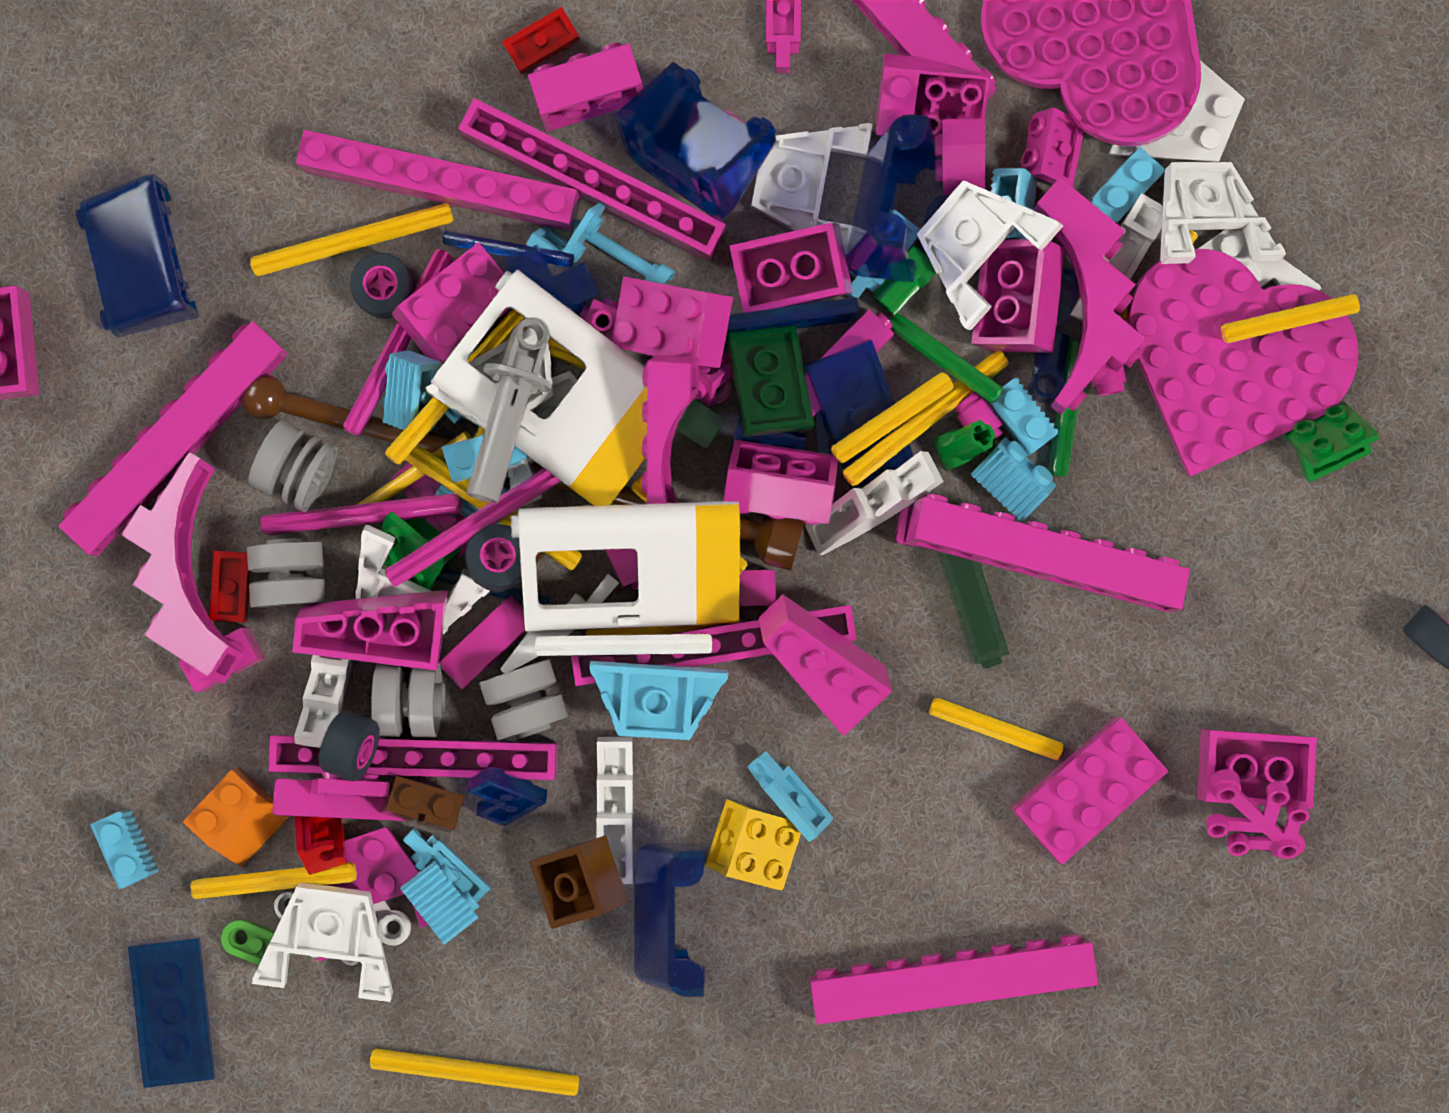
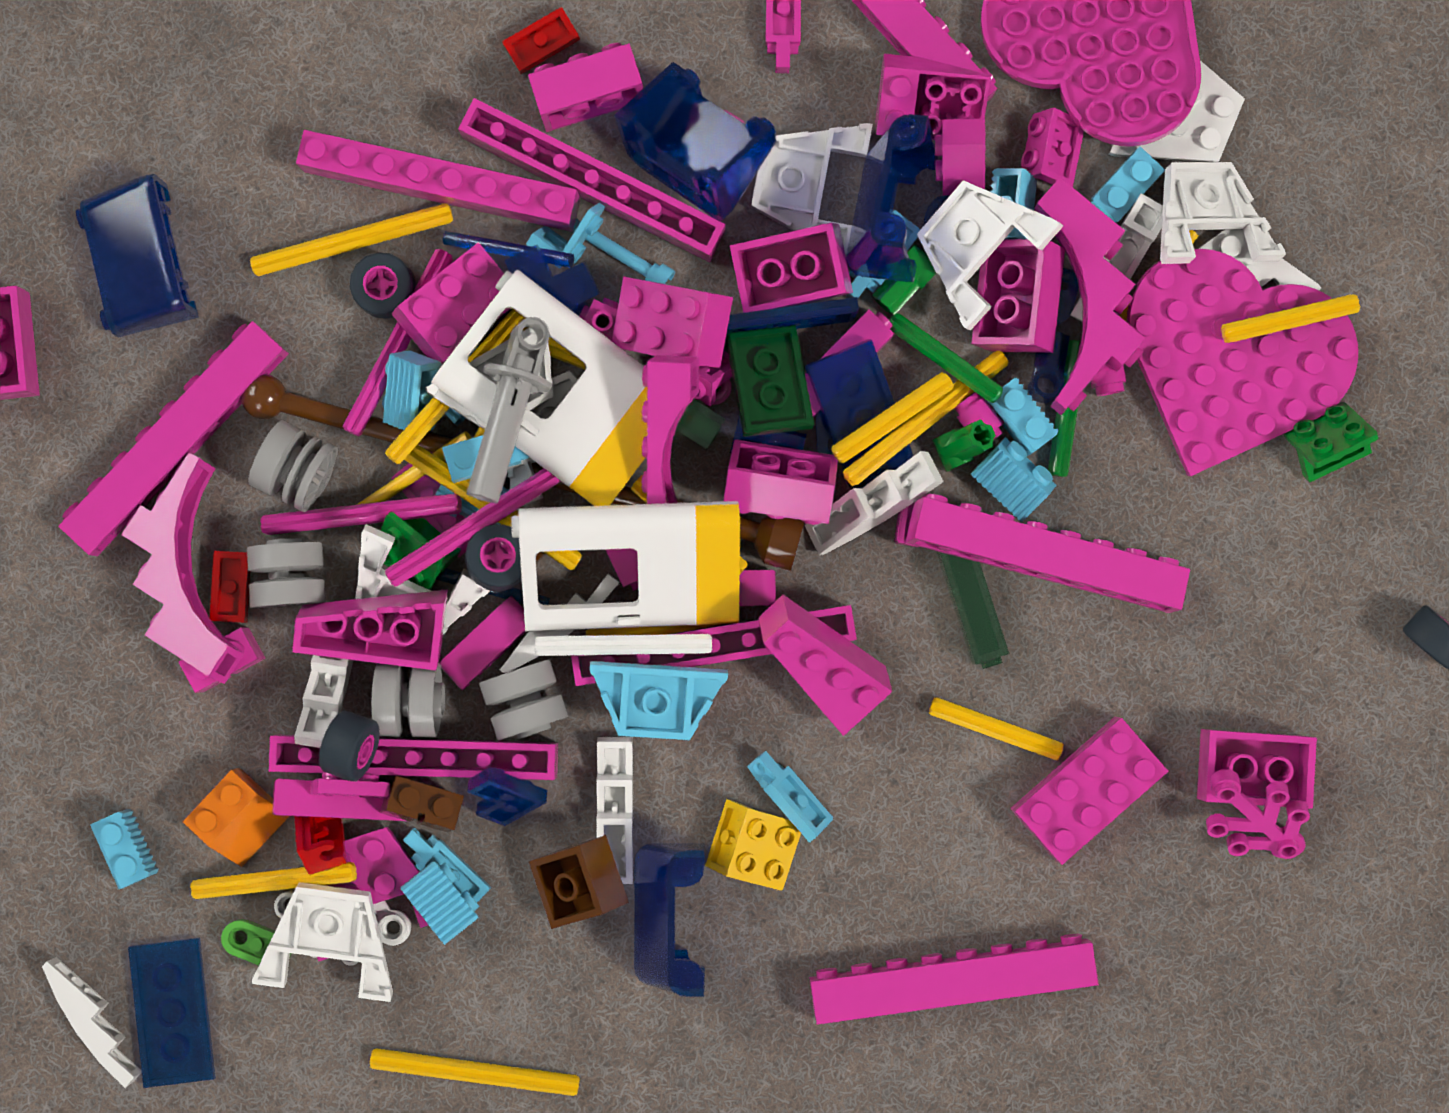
none -> white slope [42,957,143,1088]

